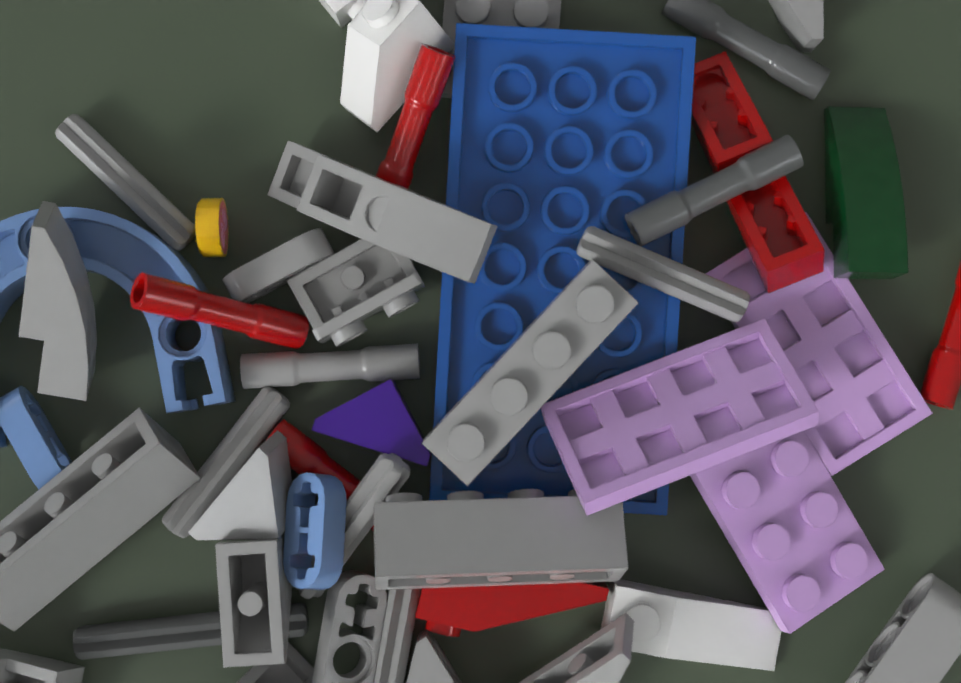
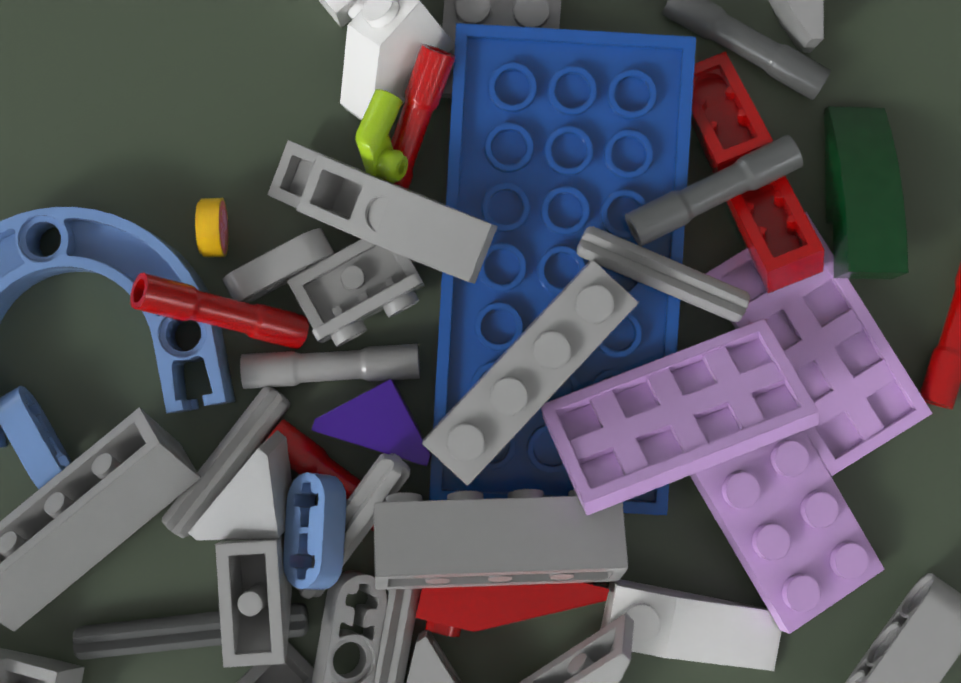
light grey slope [19,201,97,401] -> none
light grey axle [55,114,196,251] -> none
none -> lime arm [355,89,408,183]

